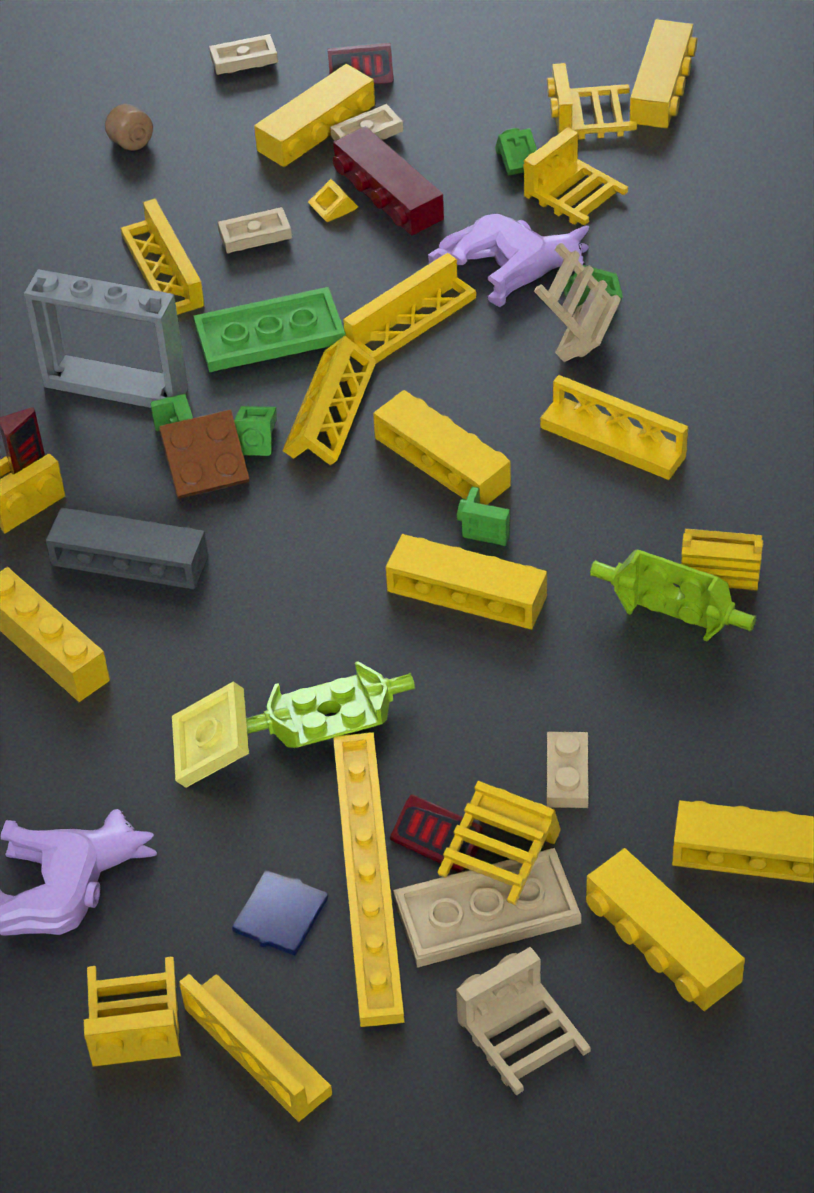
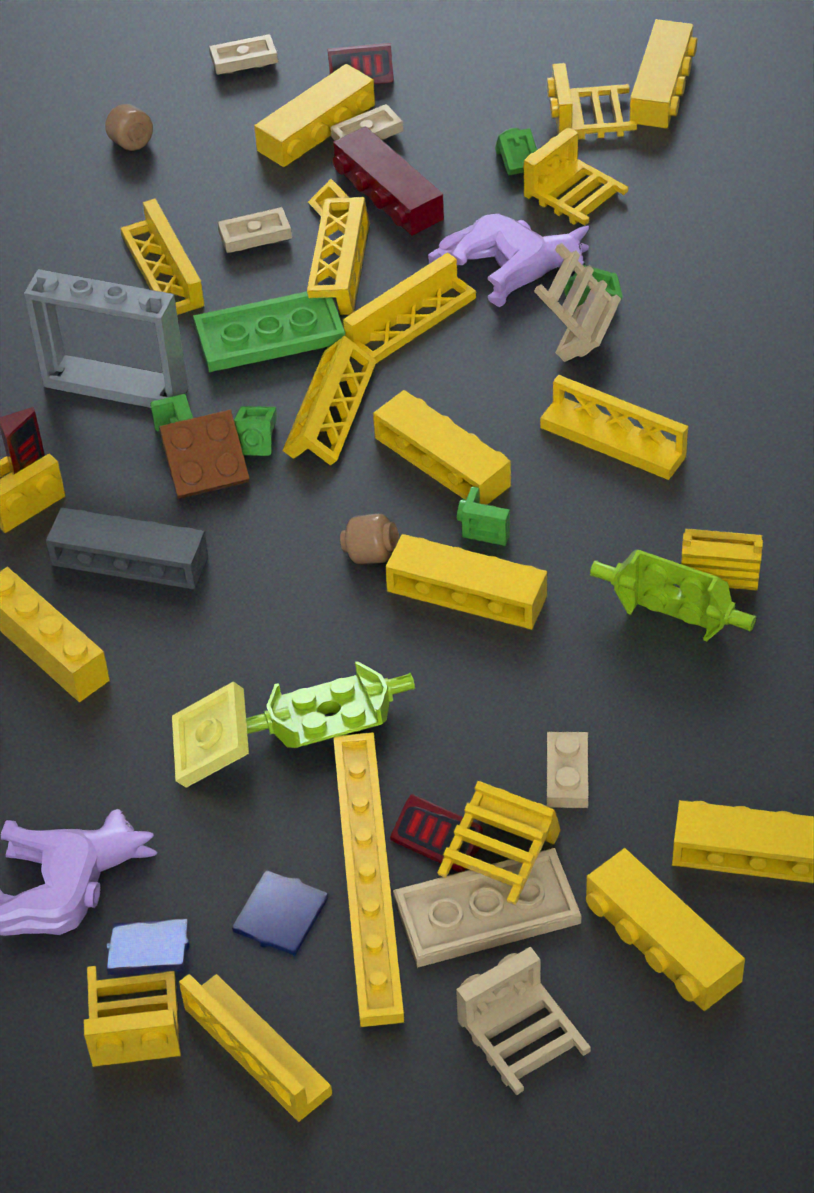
none -> clear blue piece [106,919,190,975]
none -> yellow fence [307,197,370,315]
none -> medium nougat head [340,514,399,565]

